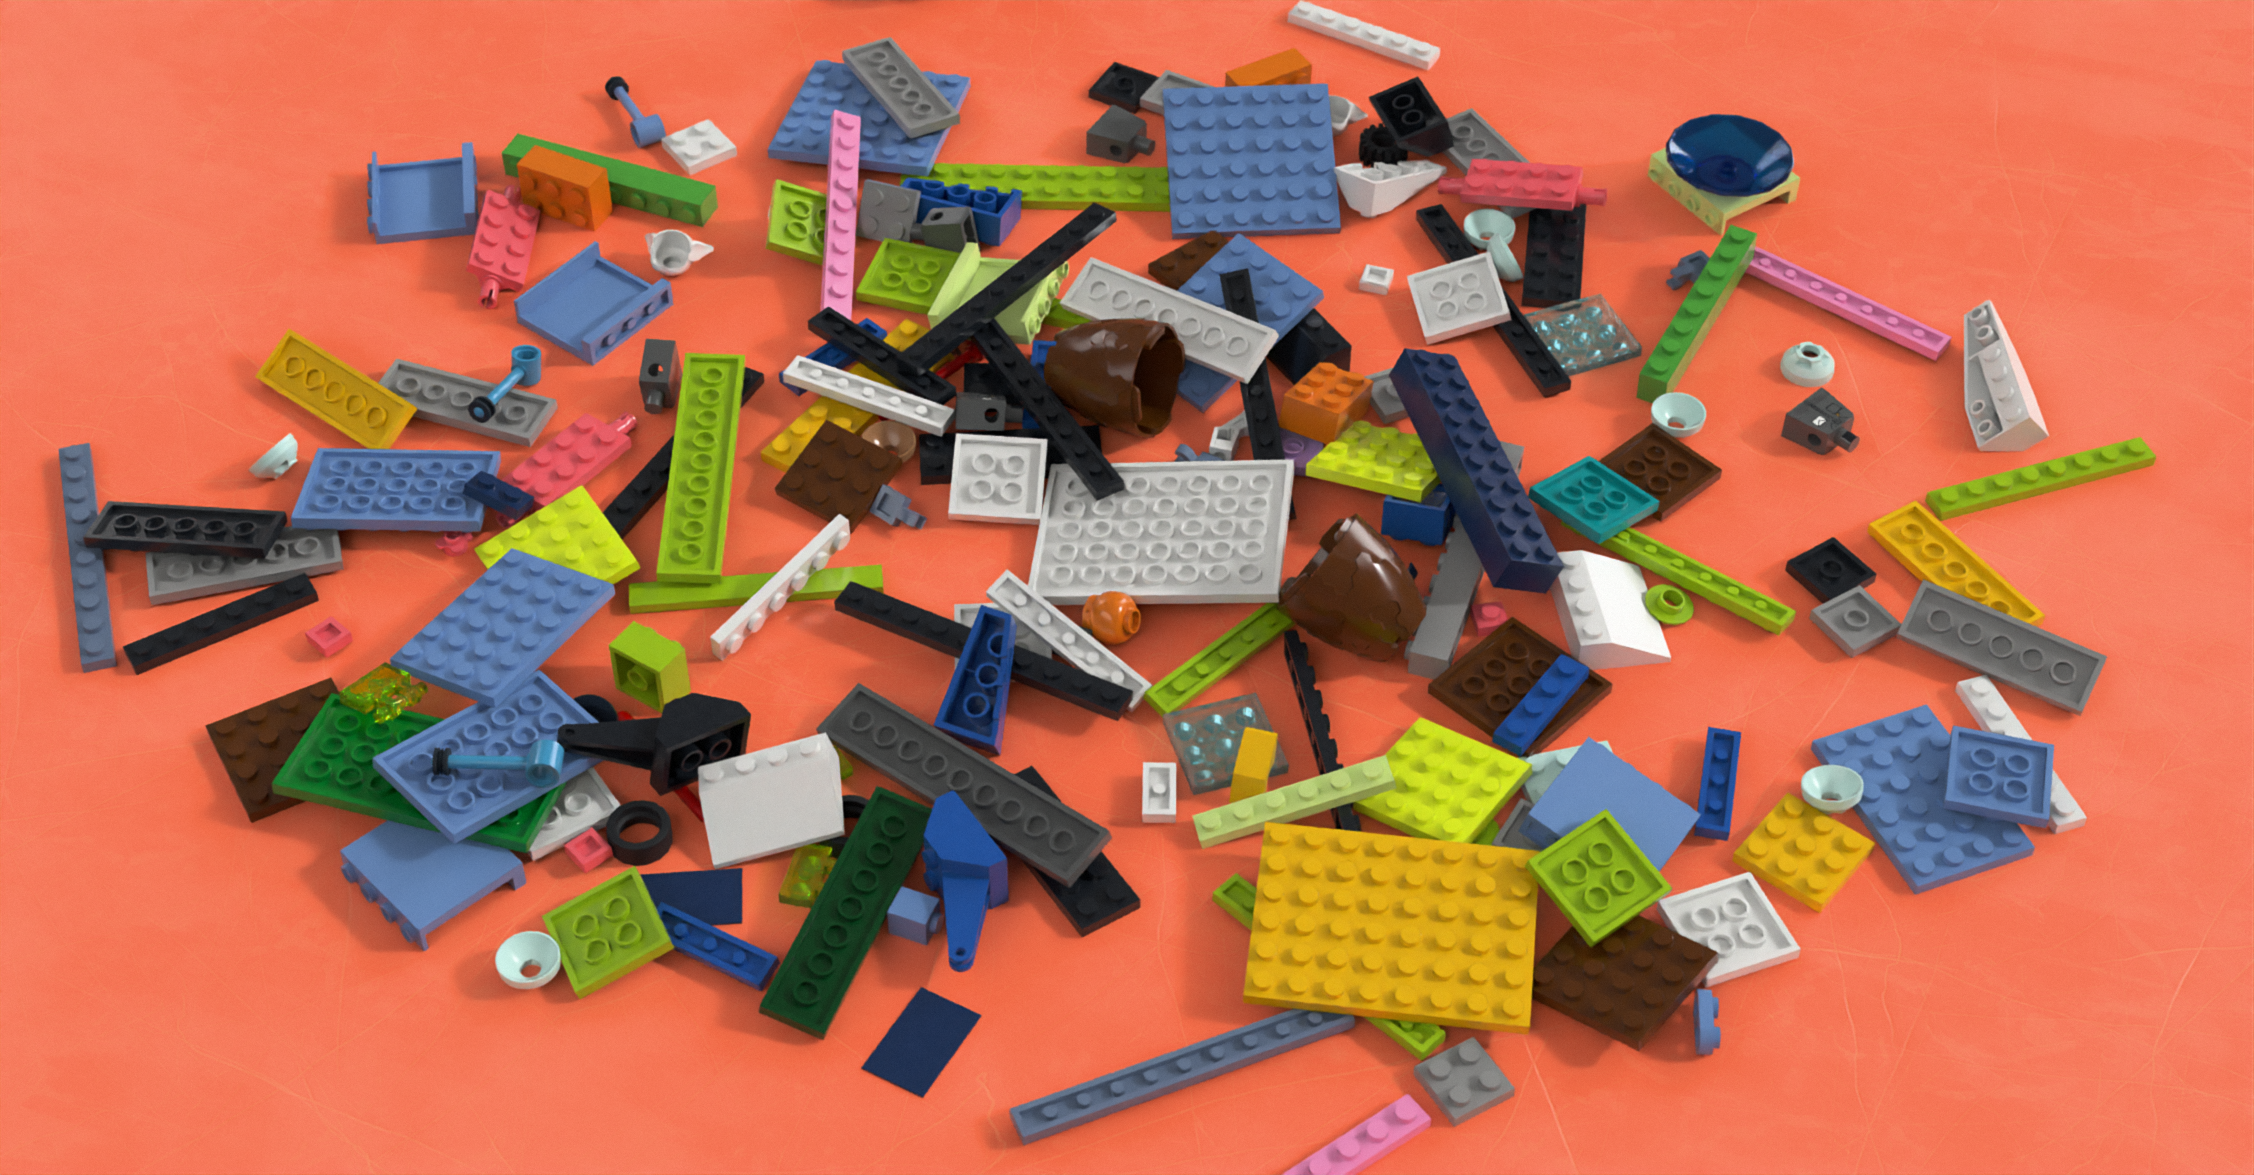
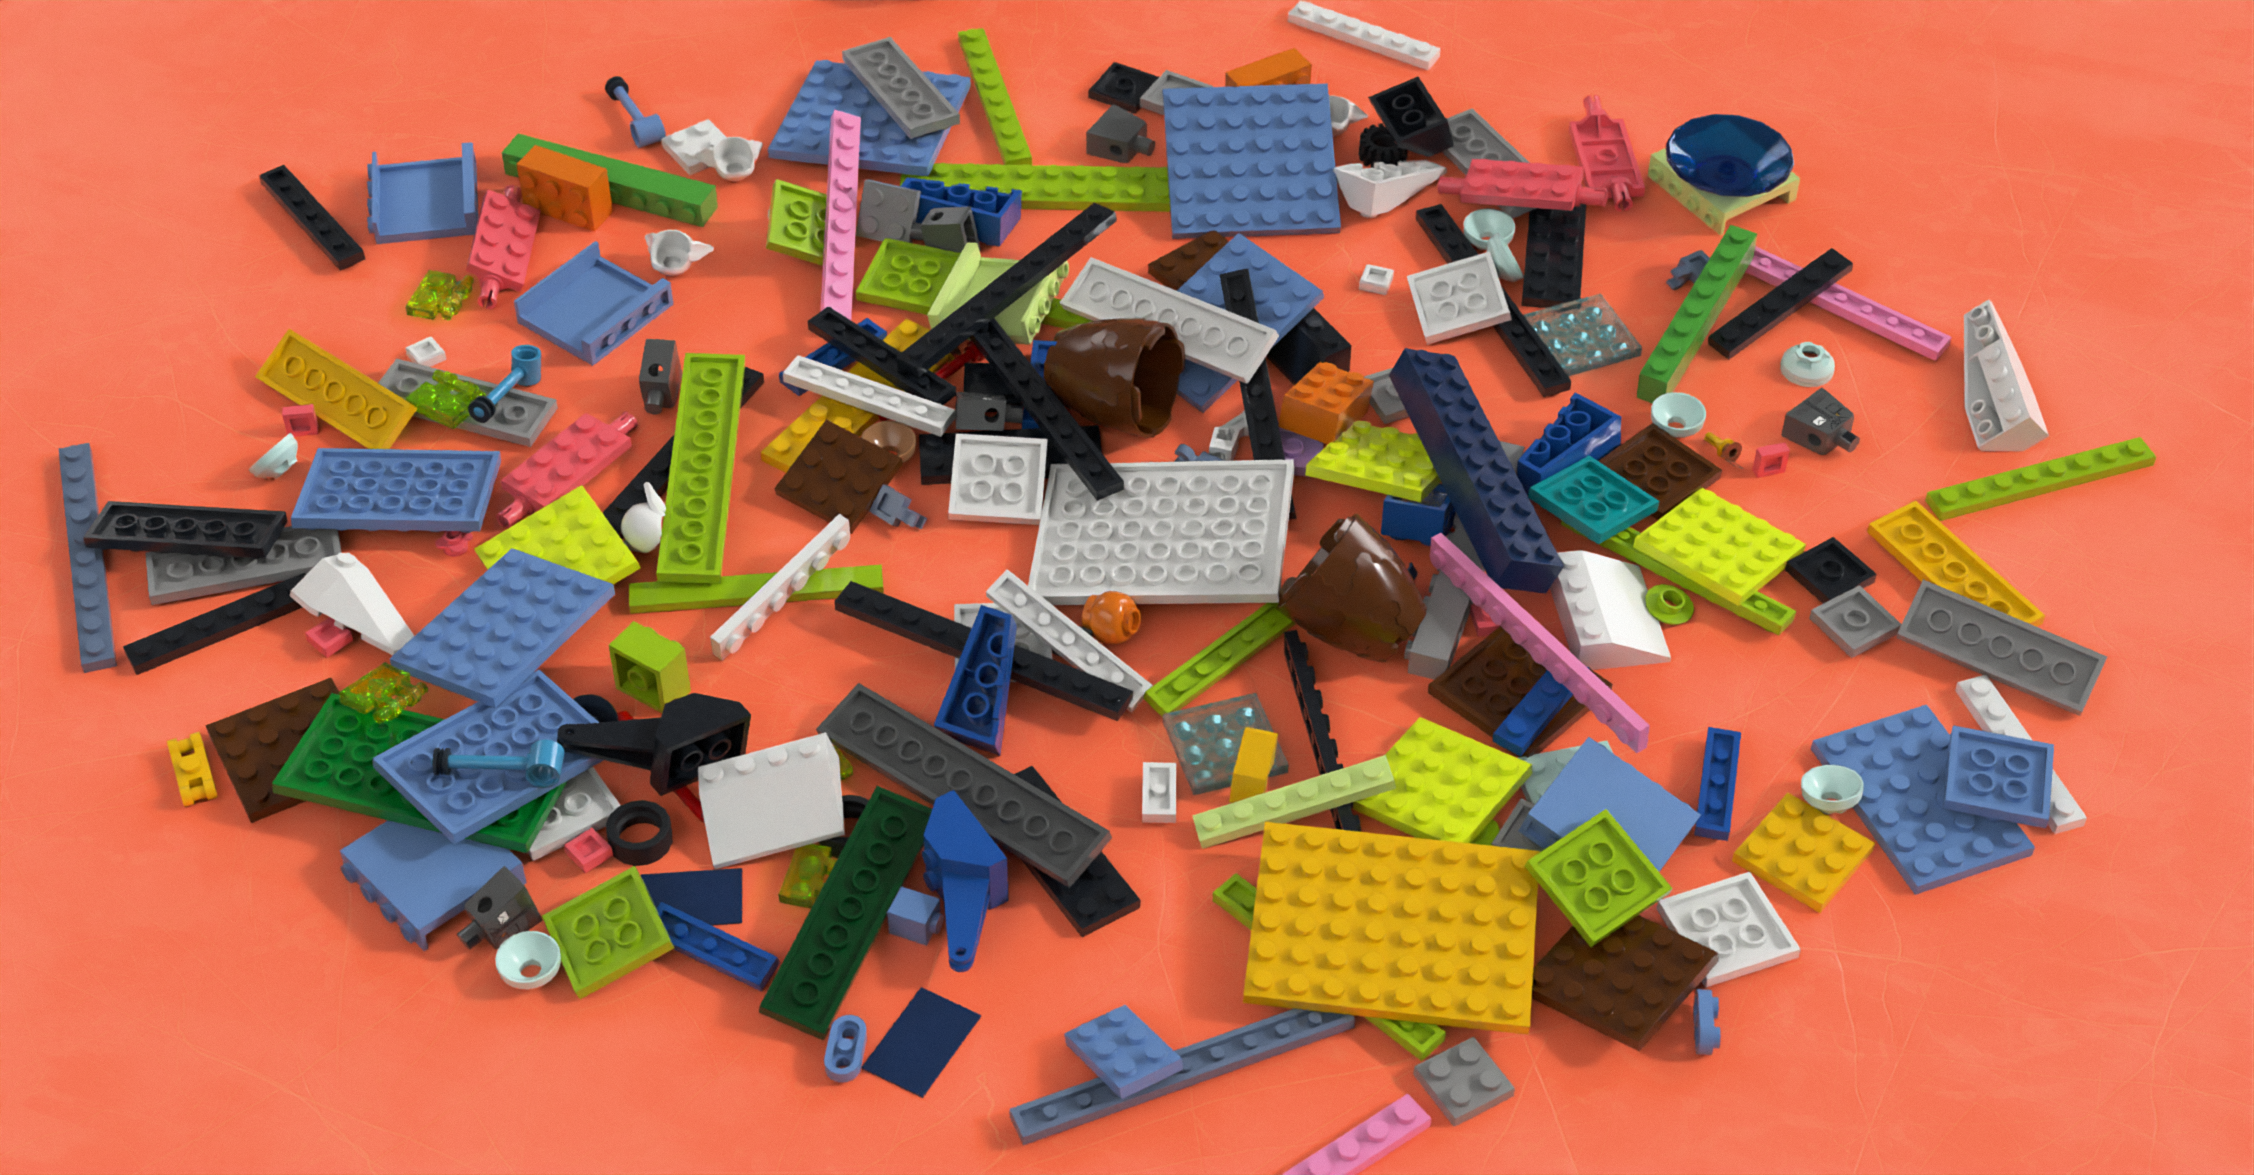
dark blue plate [463,470,534,520] -> none
none -> yellow plate [166,731,218,807]
none -> black plate [259,164,365,270]
none -> coral plate [282,404,319,437]
none -> white wedge [290,552,414,655]
none -> clear neon green plate [405,270,474,321]
none -> white tile [405,336,447,367]
none -> clear neon green plate [405,370,486,430]
none -> dark grey torso [457,866,543,950]
none -> white piece [621,482,666,553]
none -> white piece [695,137,763,182]
none -> medium blue plate [824,1015,867,1083]
none -> lime plate [958,28,1032,165]
none -> medium blue plate [1064,1005,1183,1100]
none -> bright pink plate [1429,533,1650,753]
none -> blue wedge [1517,392,1622,495]
none -> coral plate [1568,95,1645,211]
none -> neon yellow plate [1633,488,1806,606]
none -> piece [1704,432,1744,469]
none -> black plate [1708,248,1853,360]
none -> coral plate [1752,442,1790,478]

